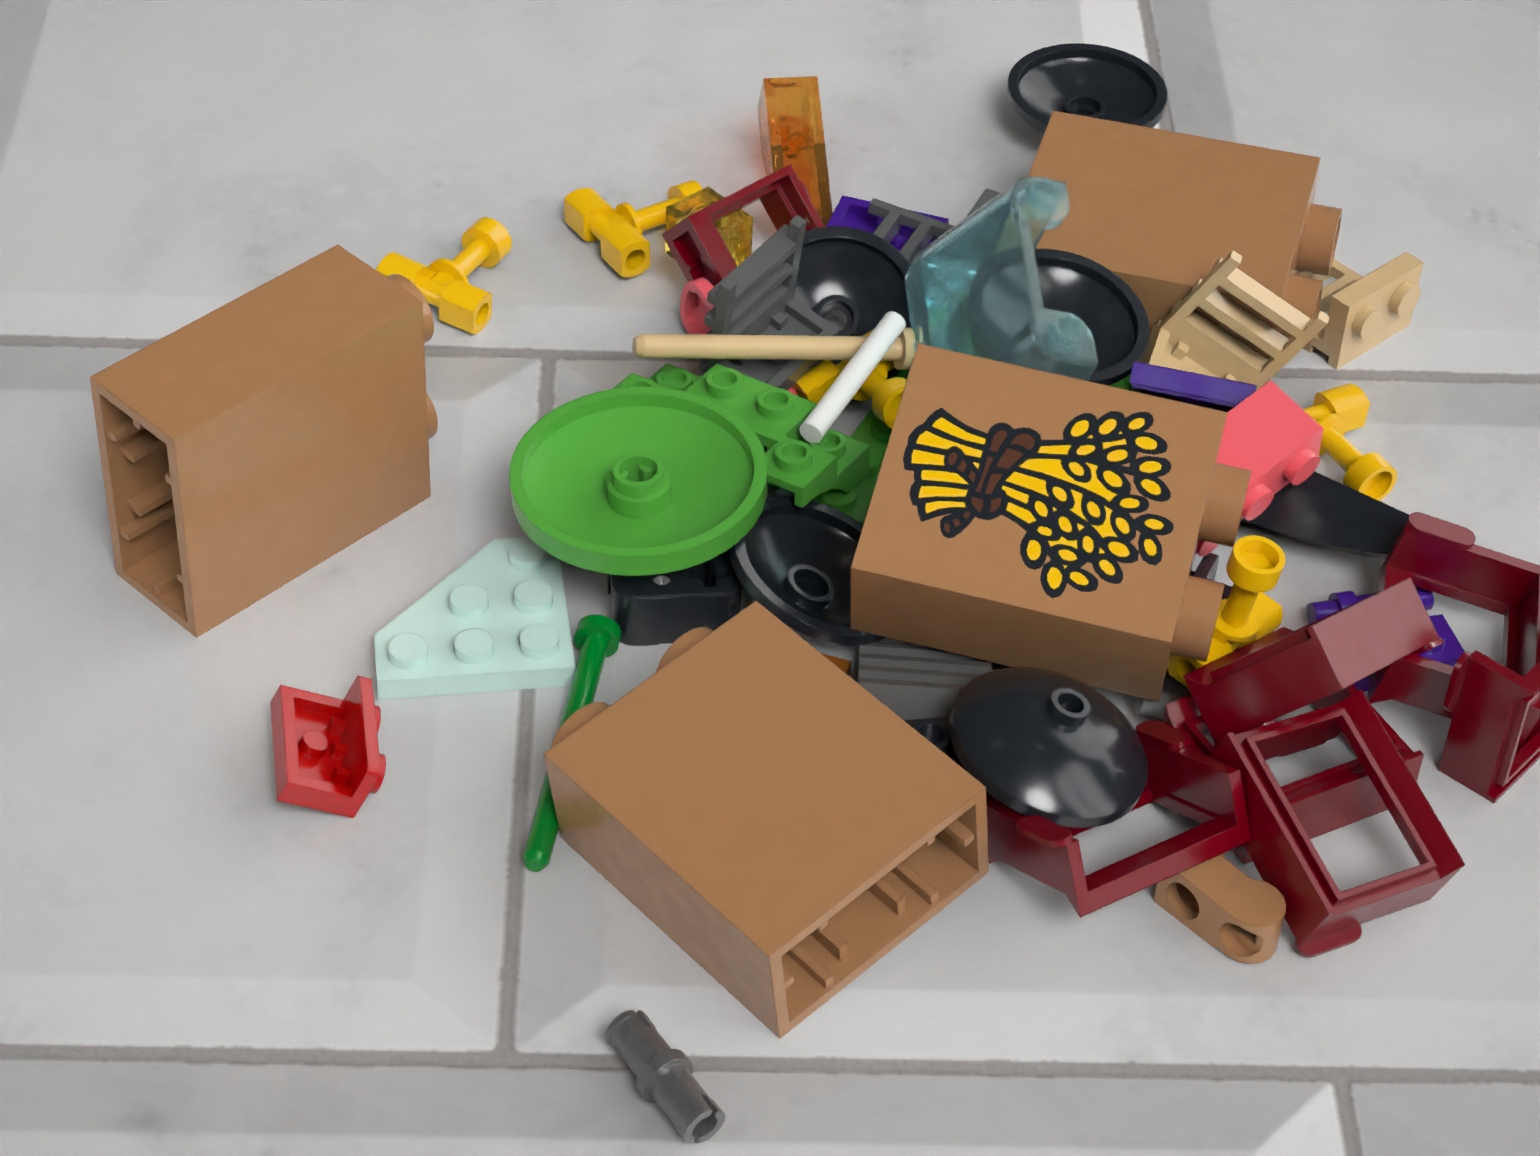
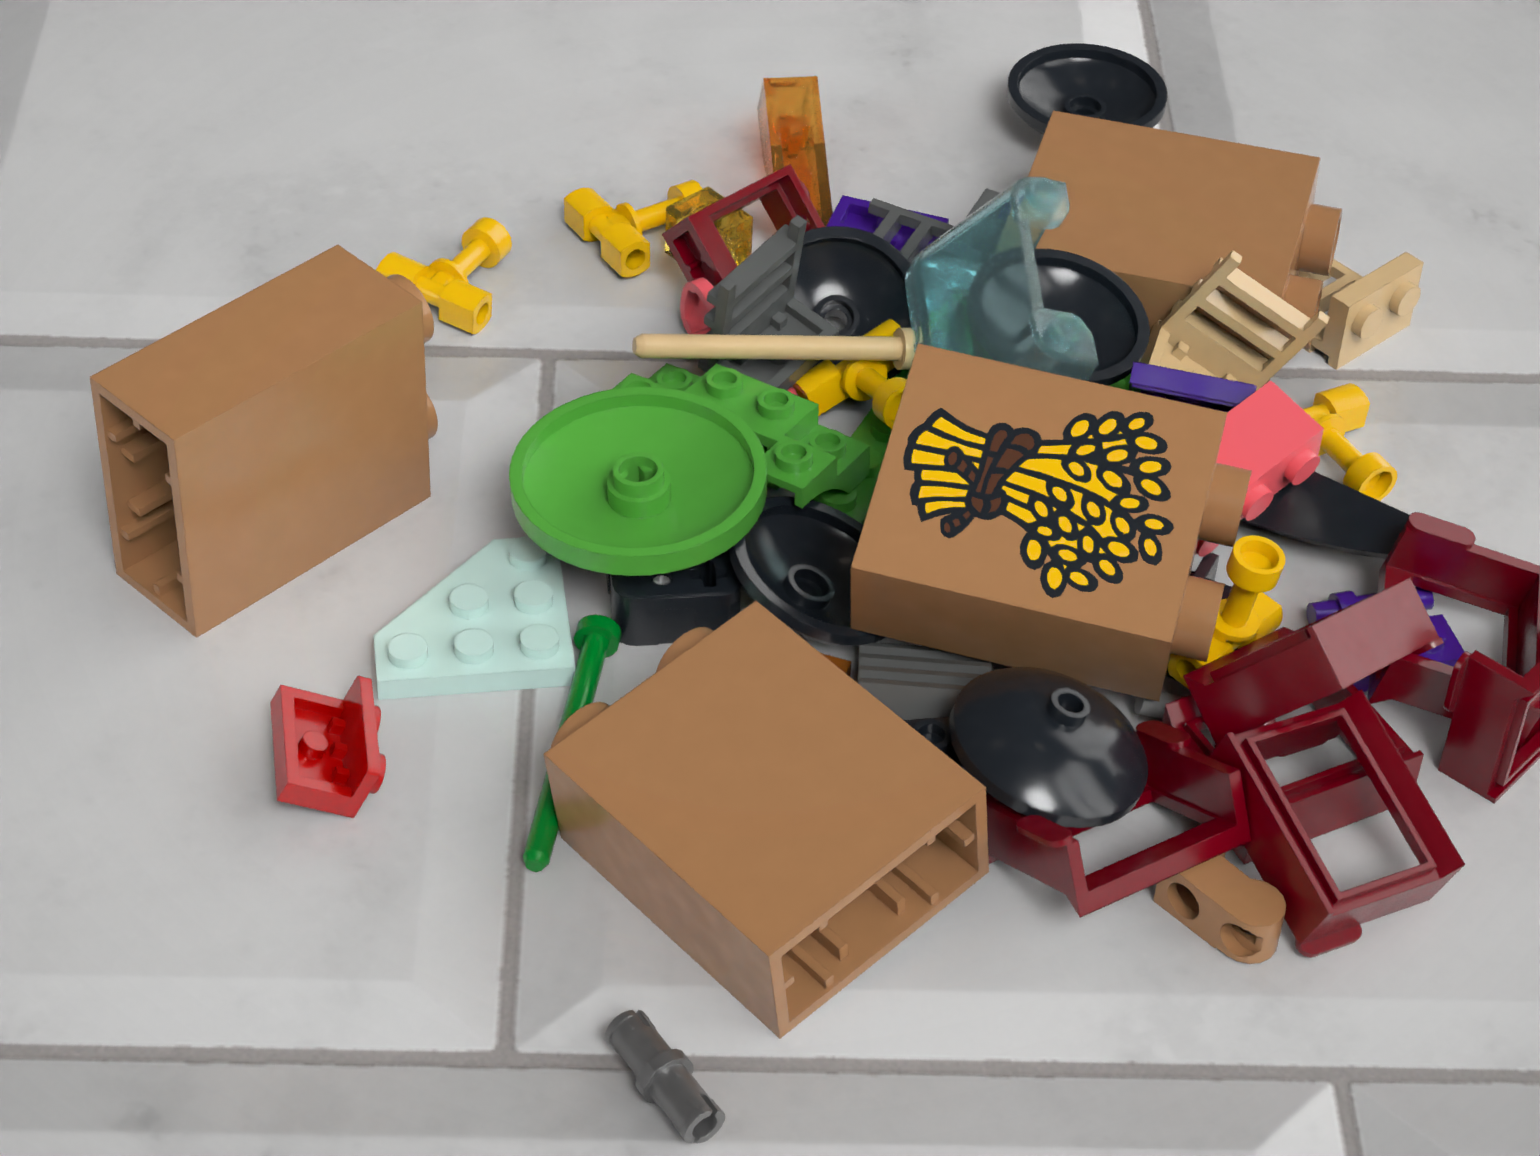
white bar [799,311,906,443] -> none

